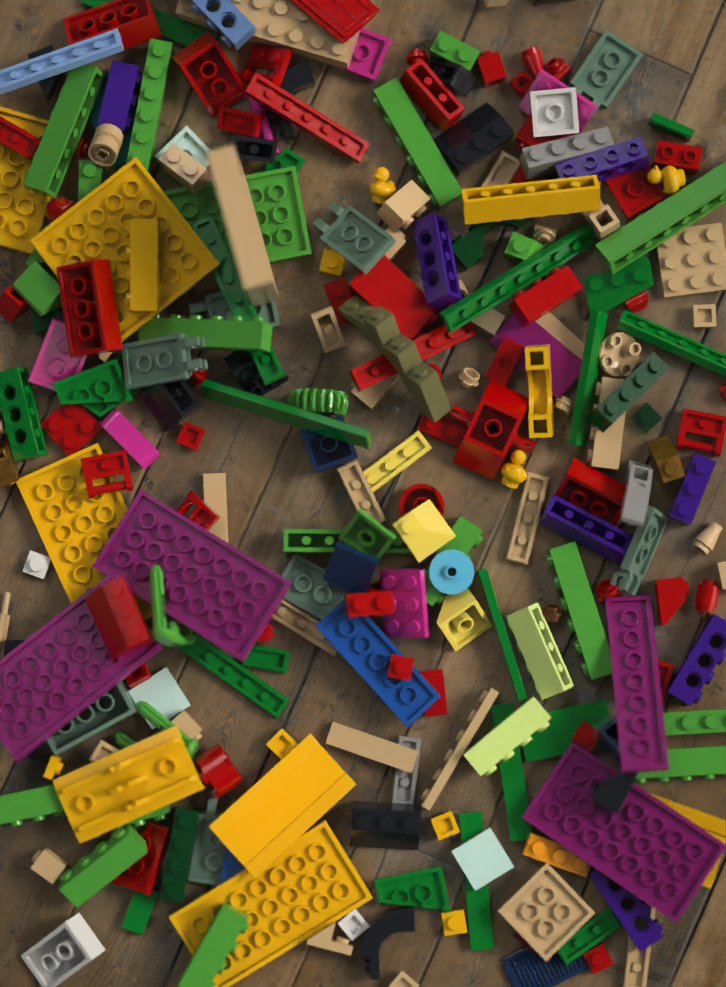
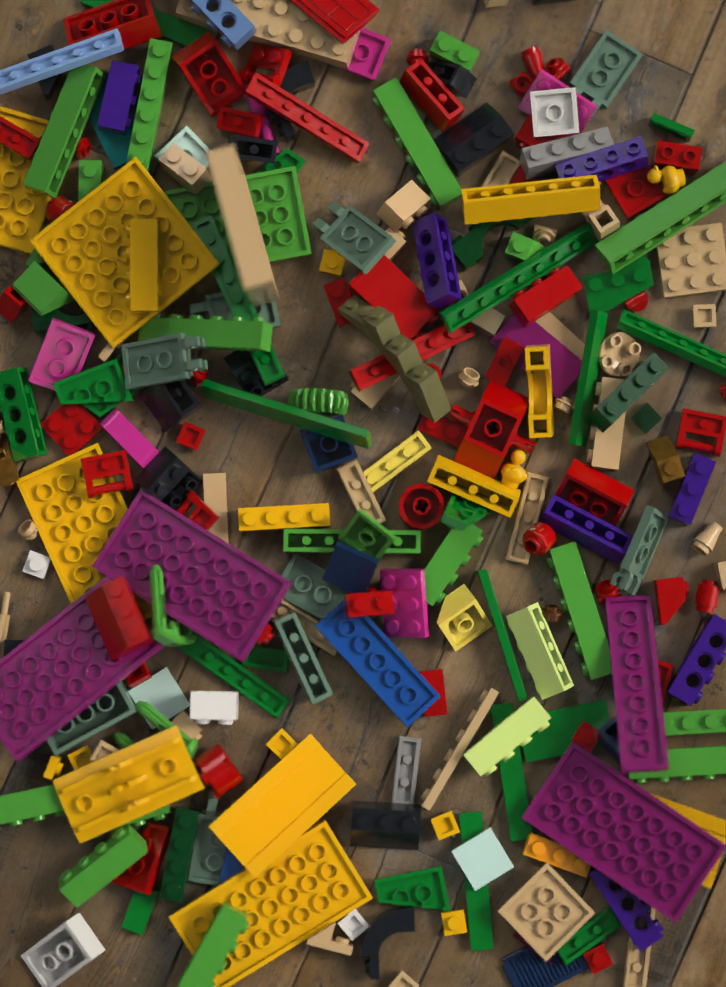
tan brick [31,848,69,884] -> none
red slope [56,259,123,358] -> none
tan wheel [88,124,124,167] -> none
tan slope [310,306,346,353] -> none
tan tile [326,722,419,773] -> none
yellow animal [369,167,397,204] -> none
red plate [387,654,414,681] -> none
light yellow slope [392,499,456,563] -> none
medium azure plate [429,549,474,595] -> none
red brick [476,50,507,88] -> none
black slope [591,773,638,814] -> none
light grey slope [620,460,653,526] -> none
none -> tan plate [18,519,39,540]
none -> yellow plate [67,745,93,770]
none -> black slope [134,446,203,511]
none -> white brick [190,691,239,724]
none -> yellow brick [238,503,330,532]
none -> sand green brick [271,611,333,704]
none -> yellow brick [427,455,521,518]
none -> green wing [441,493,494,531]
none -> red head [522,522,556,556]

